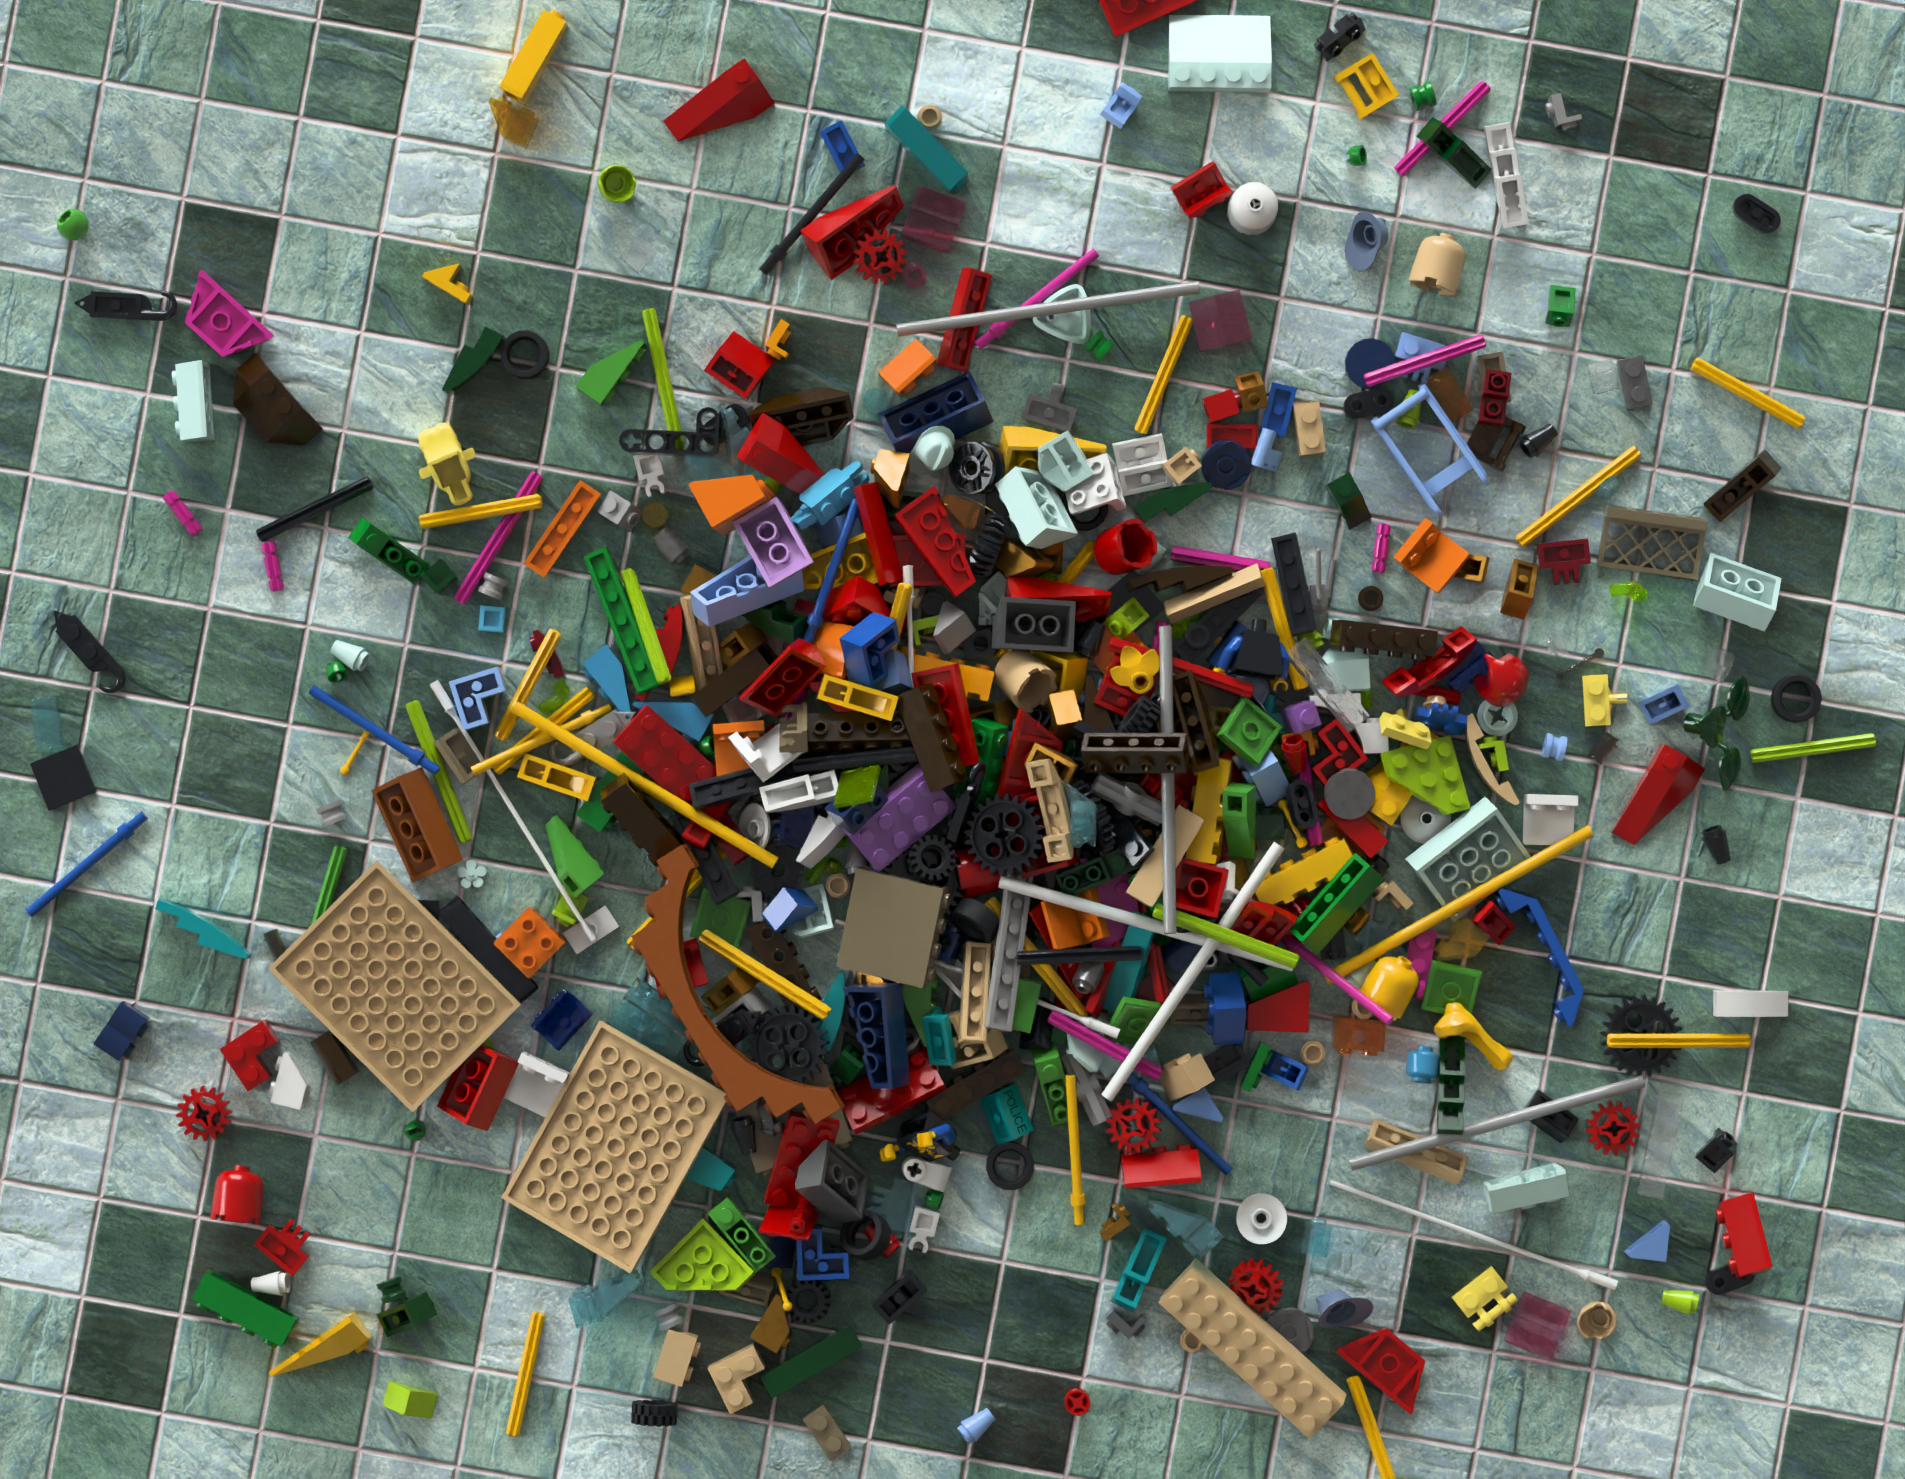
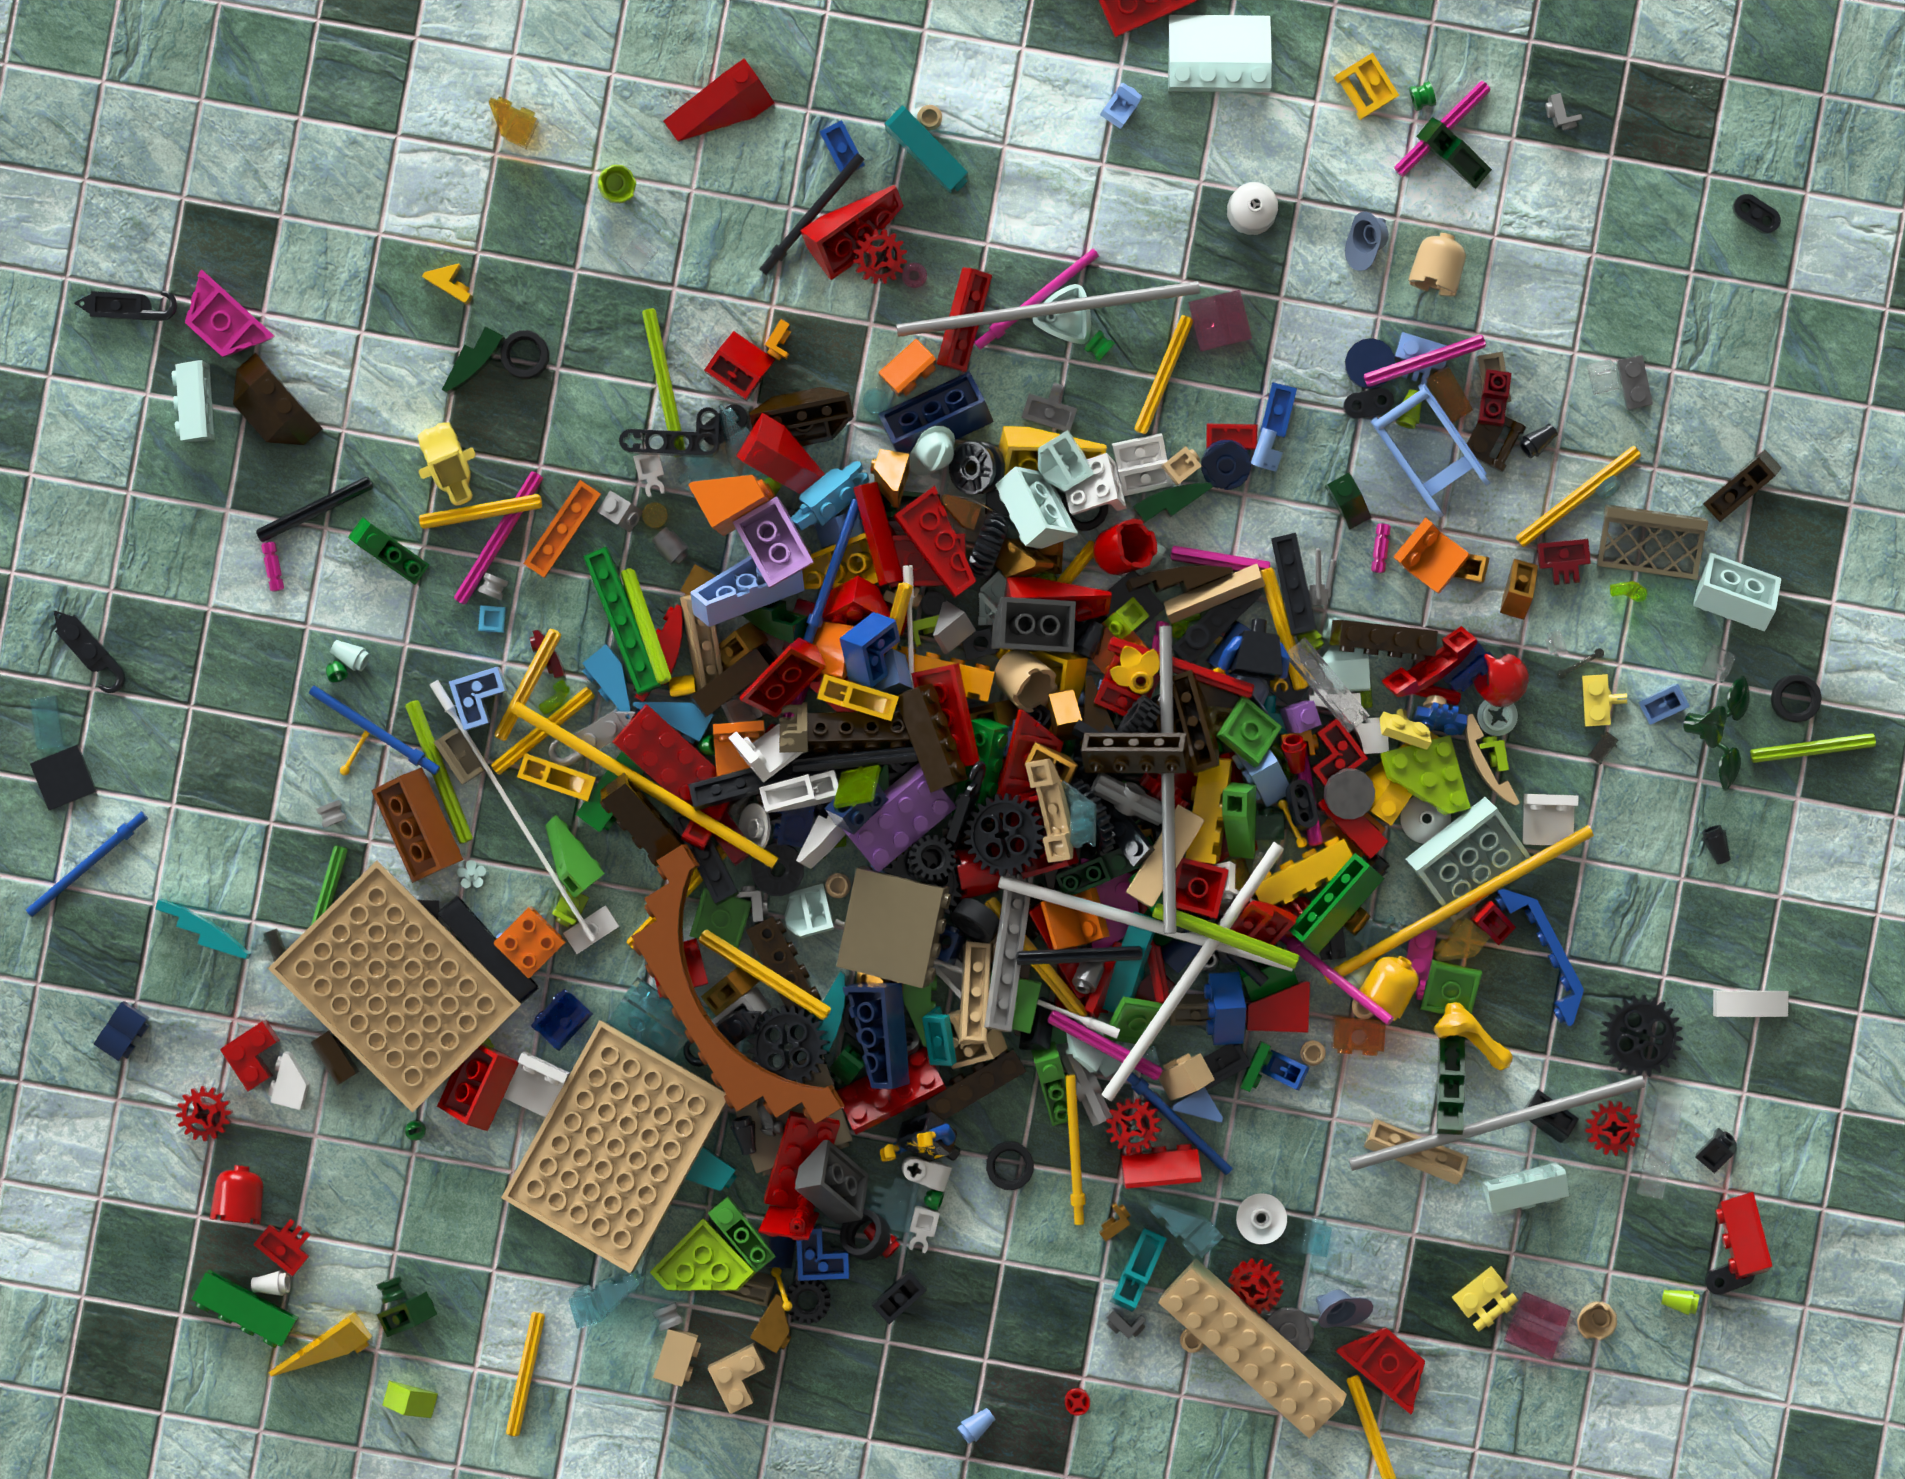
bright green piece [57,209,89,240] -> none
dark pink axle [163,490,202,536] -> none
dark green panel [420,559,458,594] -> none
yellow bar [471,704,613,776] -> none
yellow slope [499,9,568,106] -> none
bright green slope [576,340,646,406] -> none
black tyre [631,1400,678,1427] -> none
dark green slope [758,1324,862,1399] -> none
blue slope [762,887,818,933] -> none
dark tan plate [802,1404,852,1461] -> none
clear neon green arm [806,857,842,885] -> none
light grey cone [845,839,870,876] -> none
clear pink slope [900,185,966,254] -> none
teal panel [980,1083,1034,1145] -> none
red bracket [1170,161,1233,219] -> none
red brick [1202,389,1242,423] -> none
pearl gold bracket [1234,371,1268,412] -> none
tan brick [1292,402,1326,457] -> none
black hinge [1314,12,1366,62] -> none
white piece [1329,1180,1618,1290] -> none
green hinge [1346,145,1367,166] -> none
dark brown plate [1358,586,1383,611] -> none
tan bracket [1373,880,1414,910] -> none
dark azure head [1406,1046,1440,1084] -> none
white slope [1484,122,1529,228] -> none
light blue wheel [1541,733,1567,761] -> none
green bracket [1545,285,1576,327] -> none
yellow axle [1607,1034,1751,1048] -> none
red wedge [1612,744,1705,845] -> none
medium blue slope [1624,1220,1670,1262] -> none
yellow axle [1691,358,1805,429] -> none

